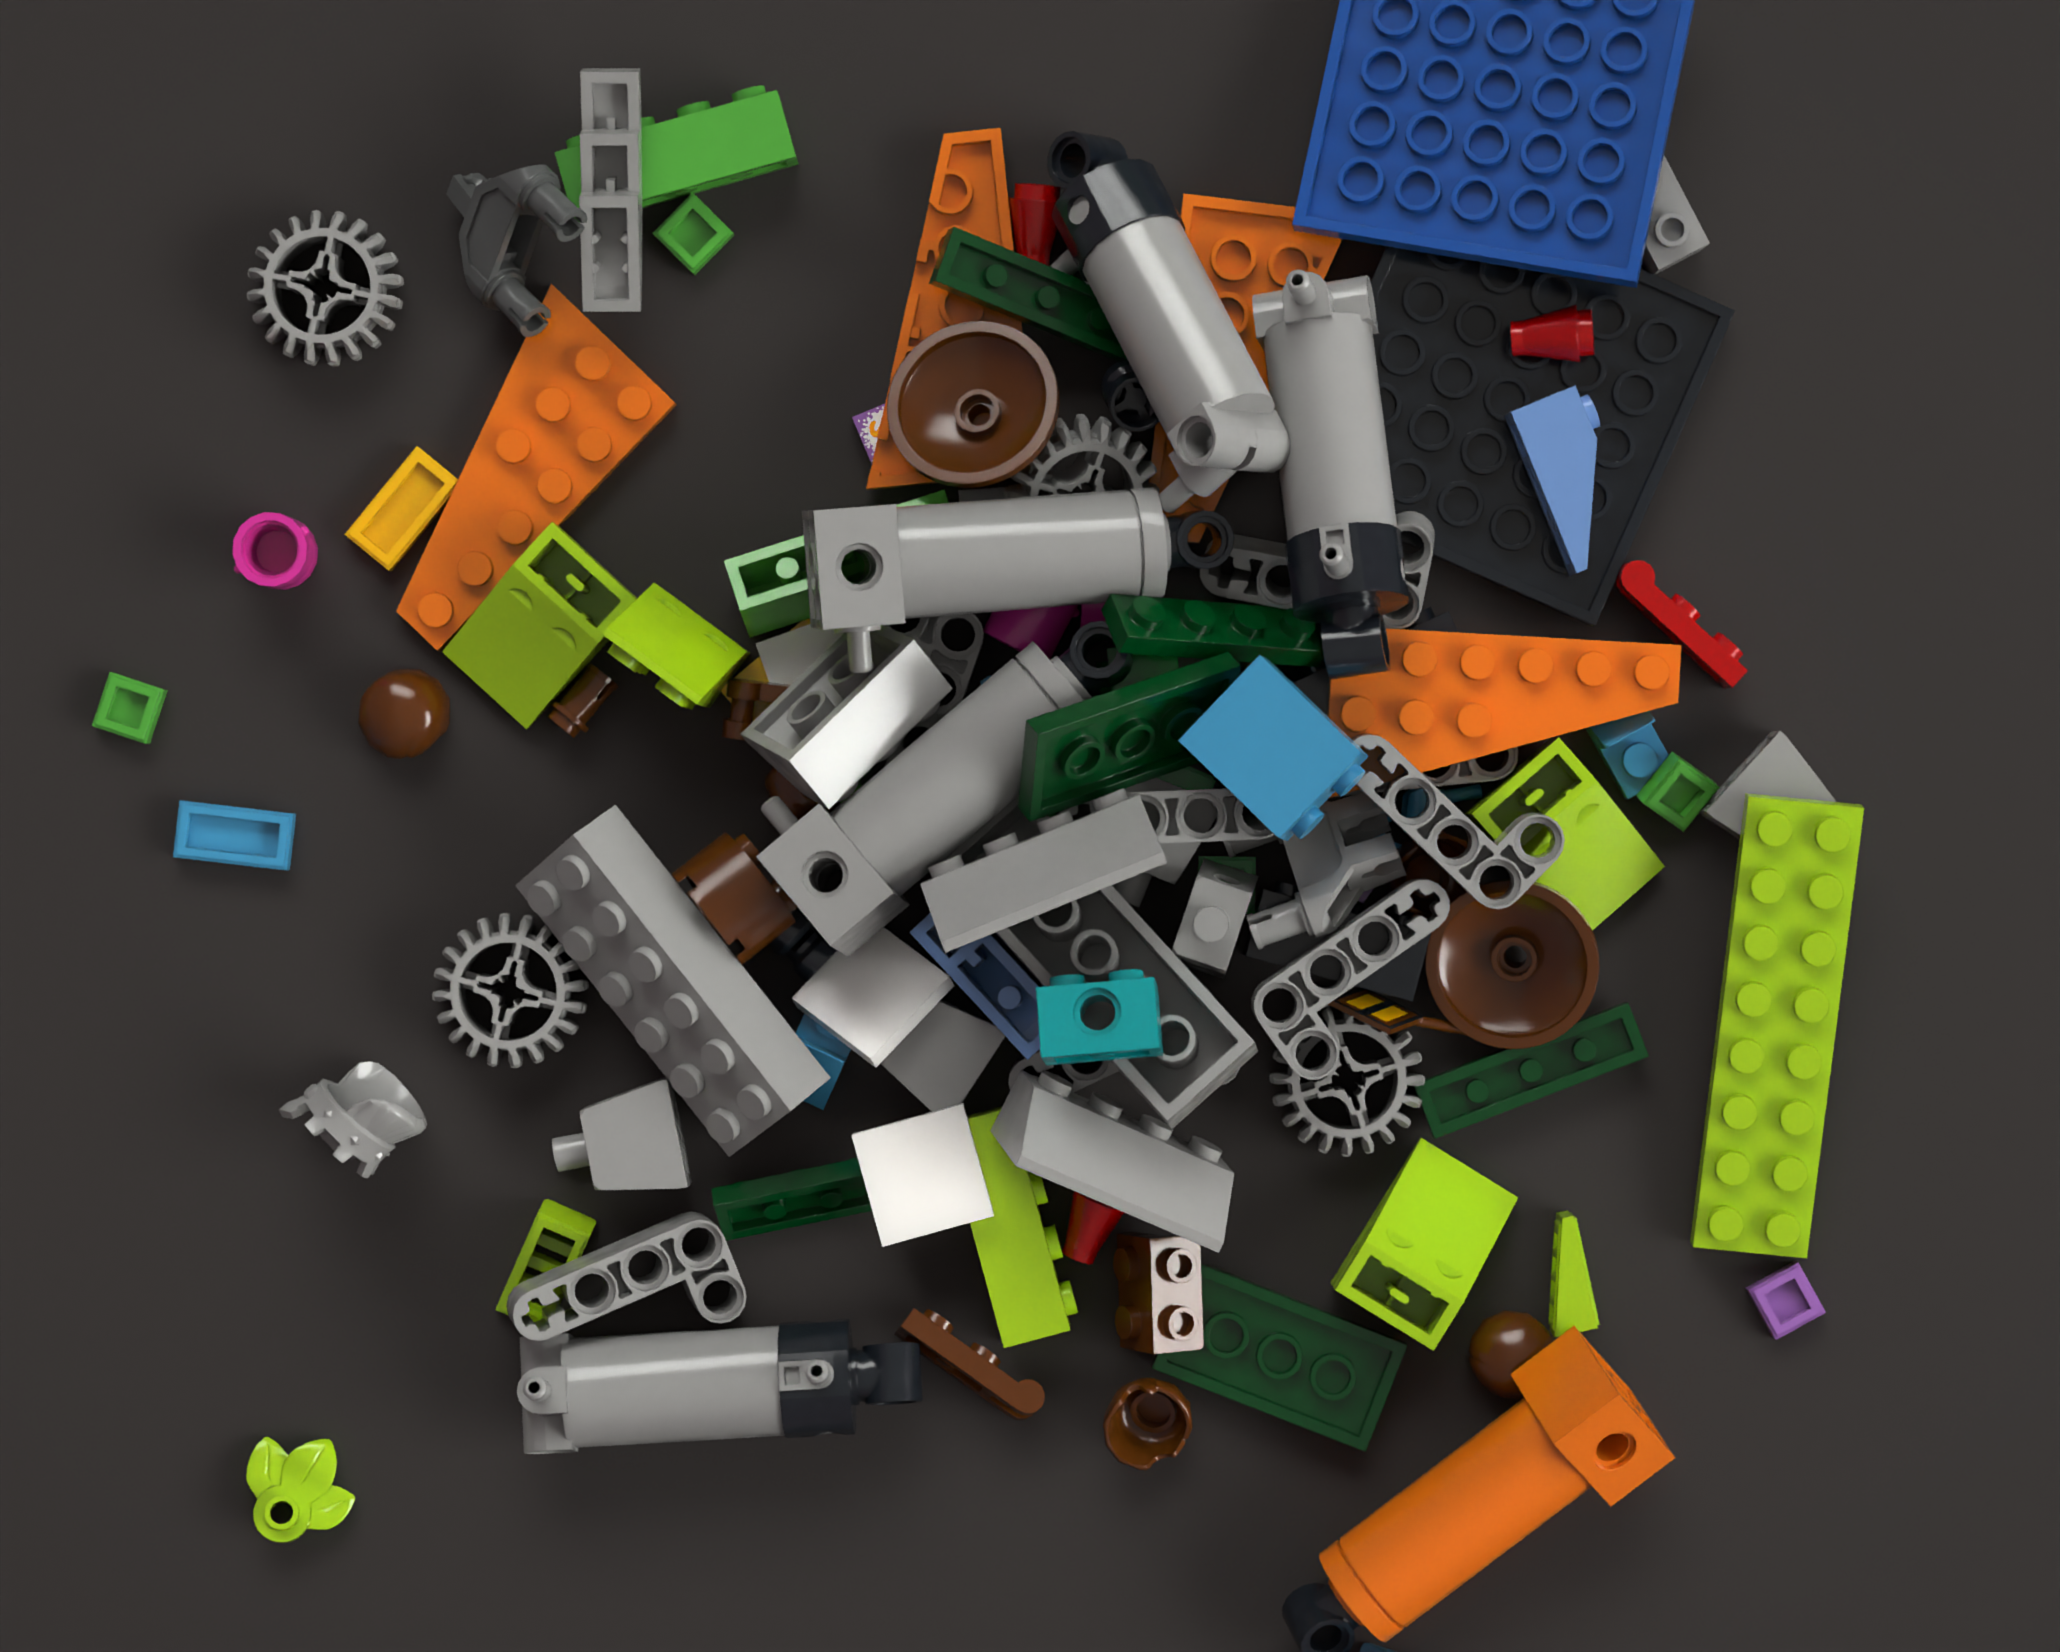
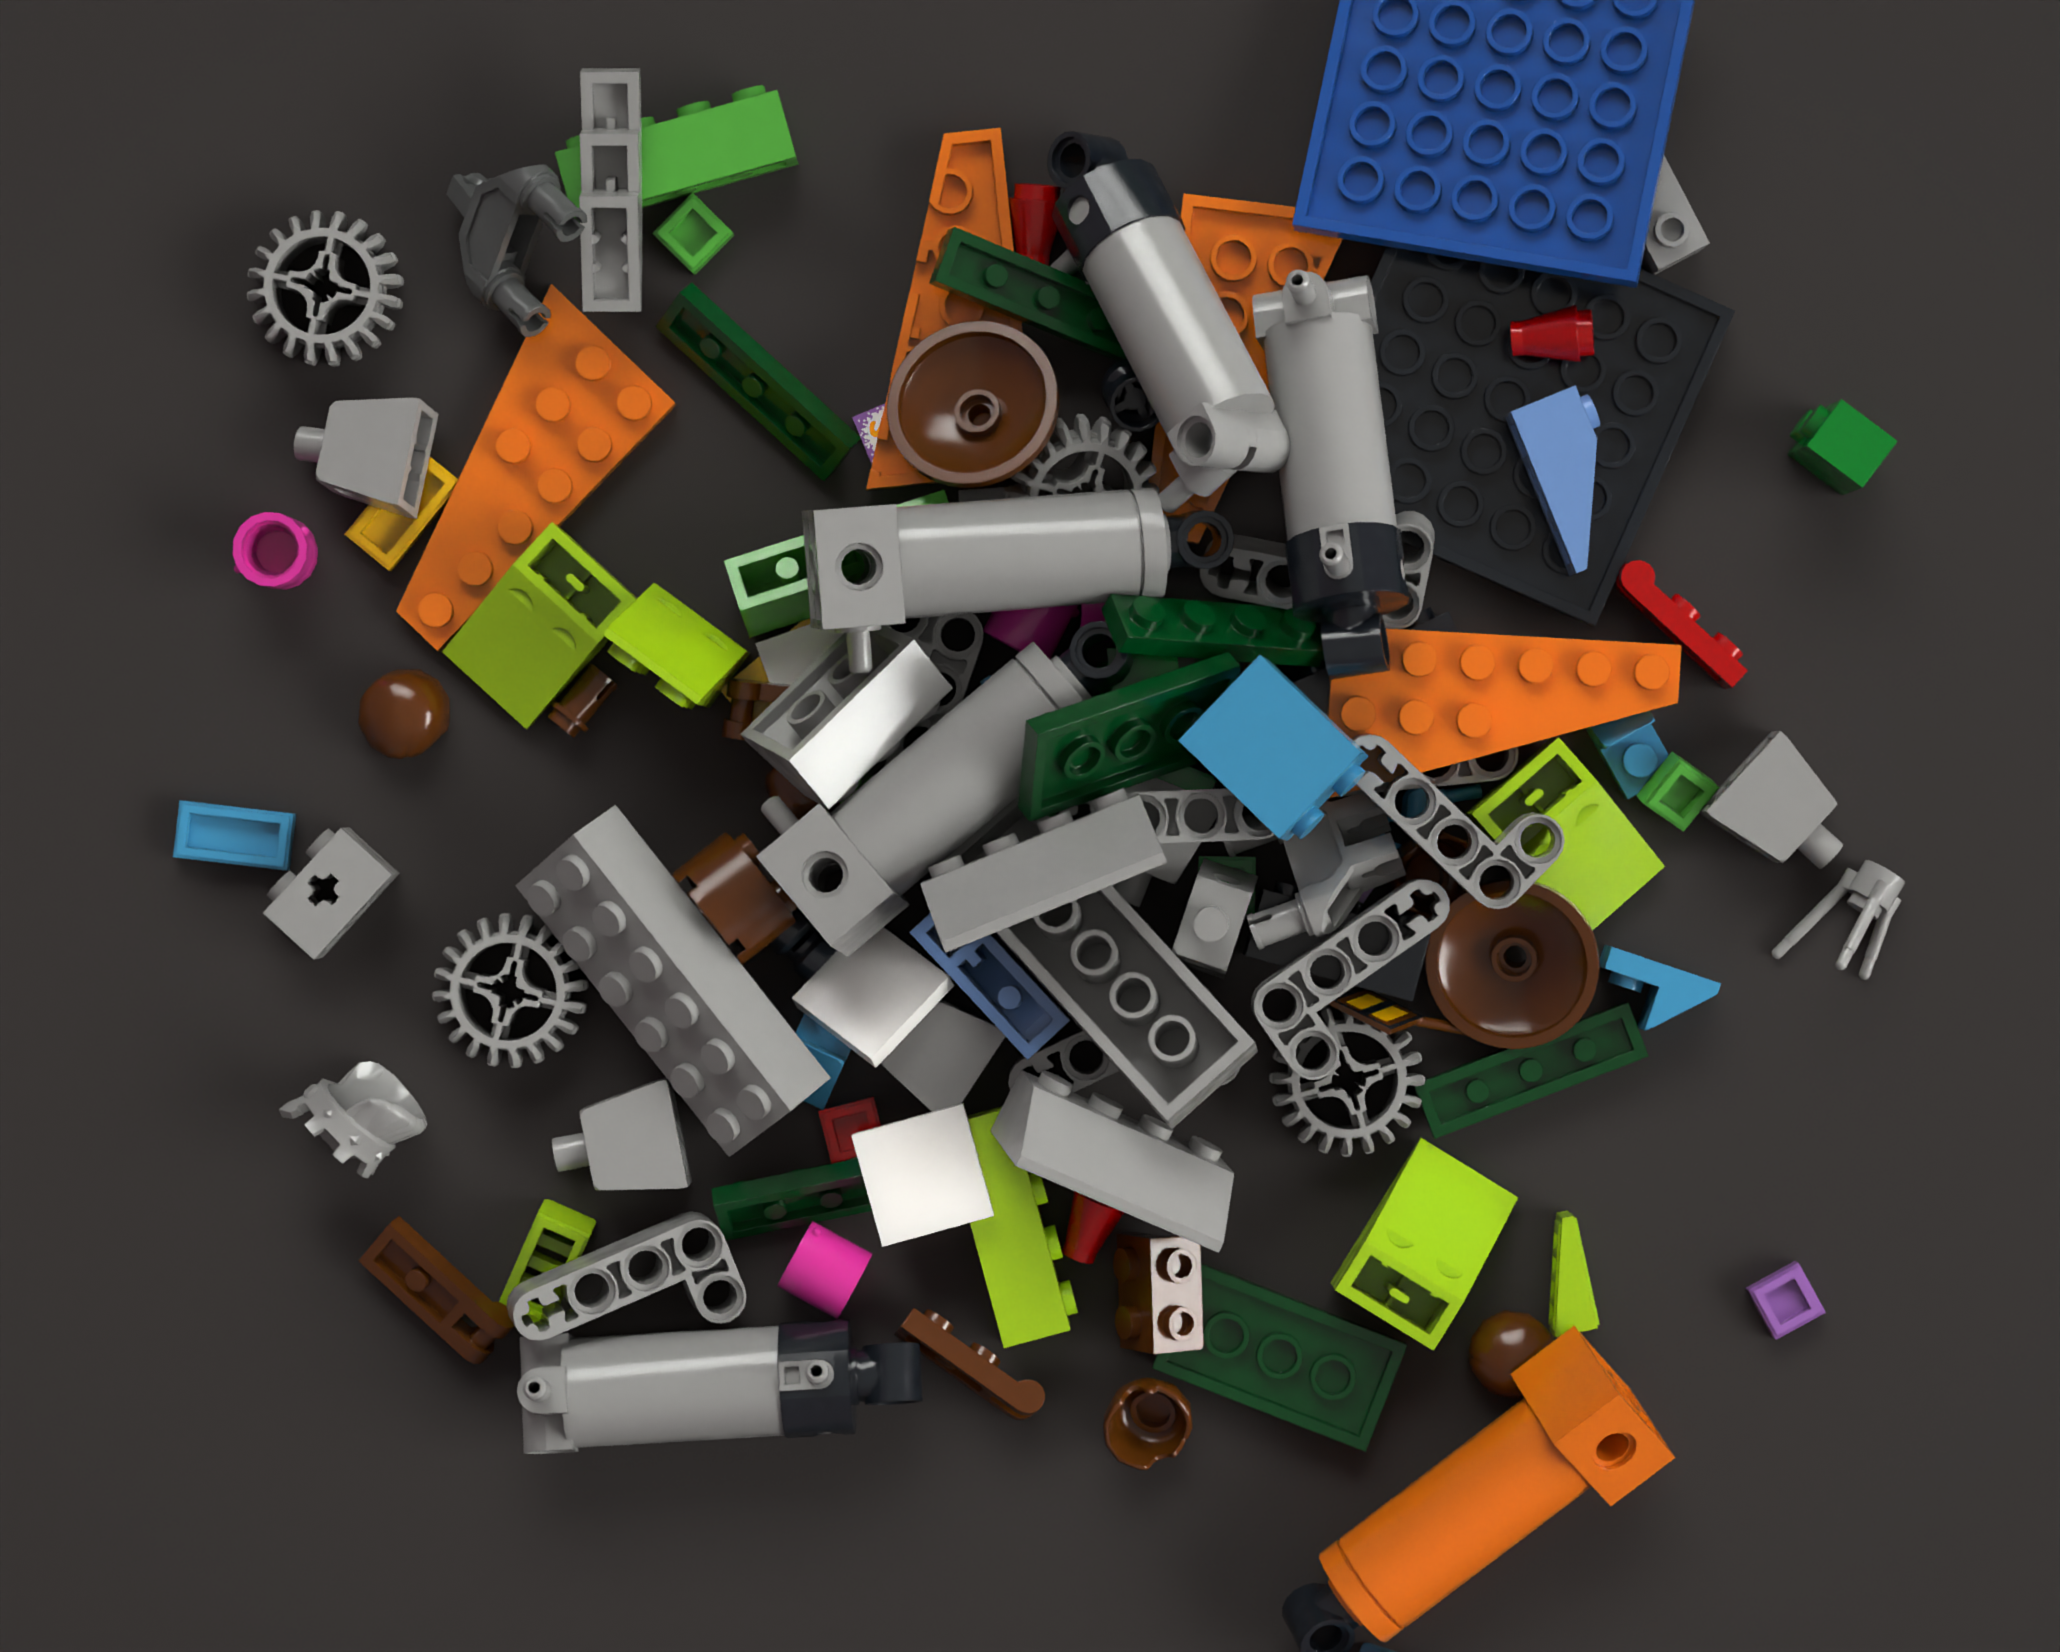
bright green tile [92,672,168,744] -> none
lime plate [246,1437,356,1543] -> none
teal brick [1036,969,1163,1066] -> none
lime plate [1690,793,1864,1259] -> none
none -> light grey brick [263,827,400,960]
none -> light grey torso [294,398,439,519]
none -> reddish brown plate [358,1216,515,1364]
none -> dark green plate [655,282,861,481]
none -> dark pink piece [777,1221,873,1319]
none -> red tile [818,1096,882,1164]
none -> dark azure slope [1599,945,1721,1031]
none -> light grey plant [1772,860,1905,980]
none -> green brick [1787,399,1897,495]

